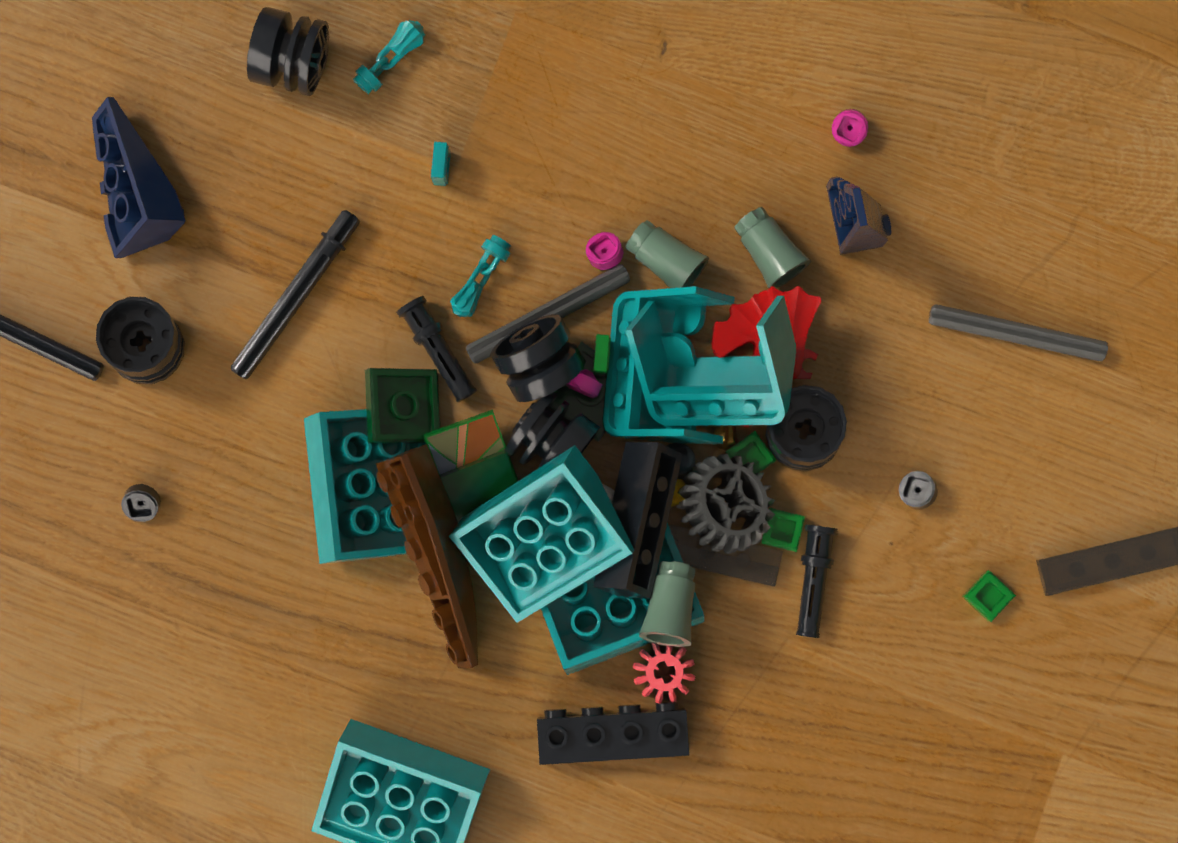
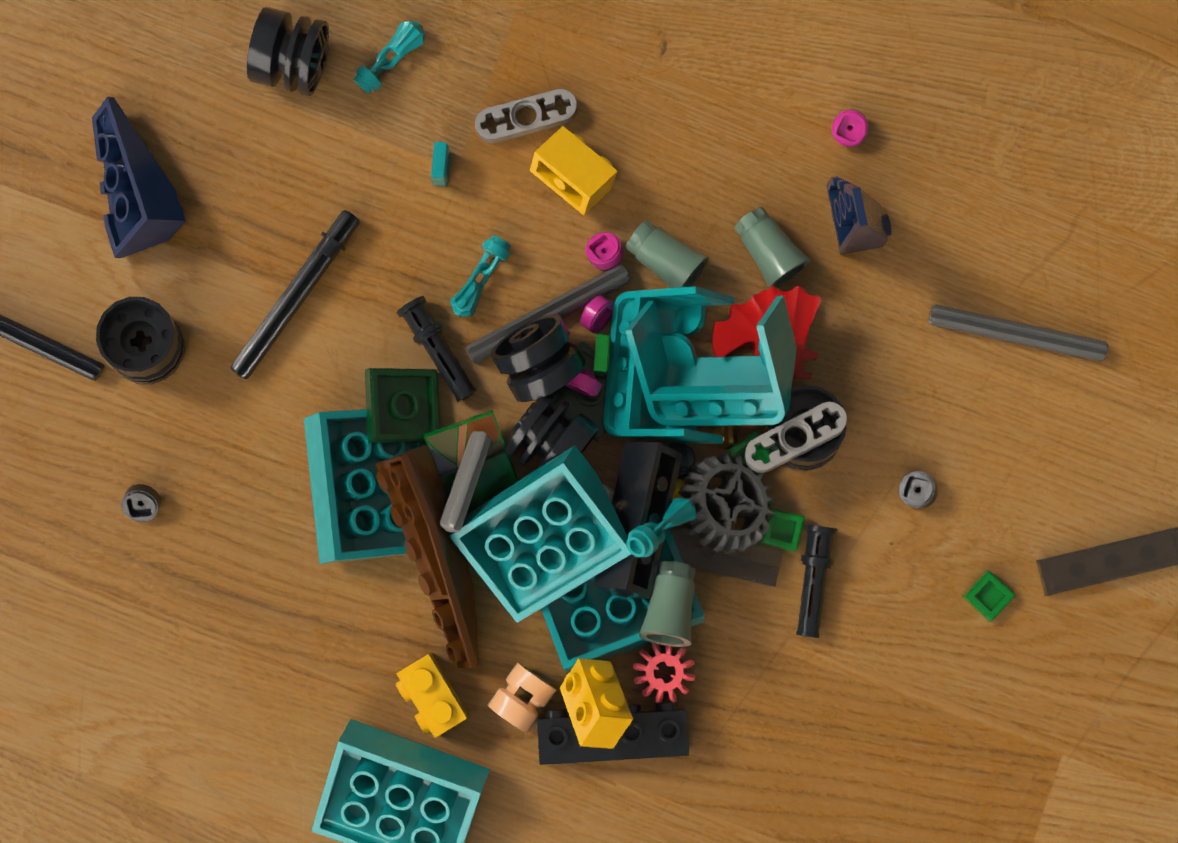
none -> yellow brick [395,653,469,738]
none -> light grey axle [440,431,492,533]
none -> light grey beam [475,89,577,144]
none -> light nougat wheel [488,662,556,733]
none -> yellow brick [530,126,618,216]
none -> yellow brick [560,658,633,749]
none -> dark pink tile [580,295,613,333]
none -> teal piece [626,498,696,557]
none -> light grey beam [745,402,847,473]

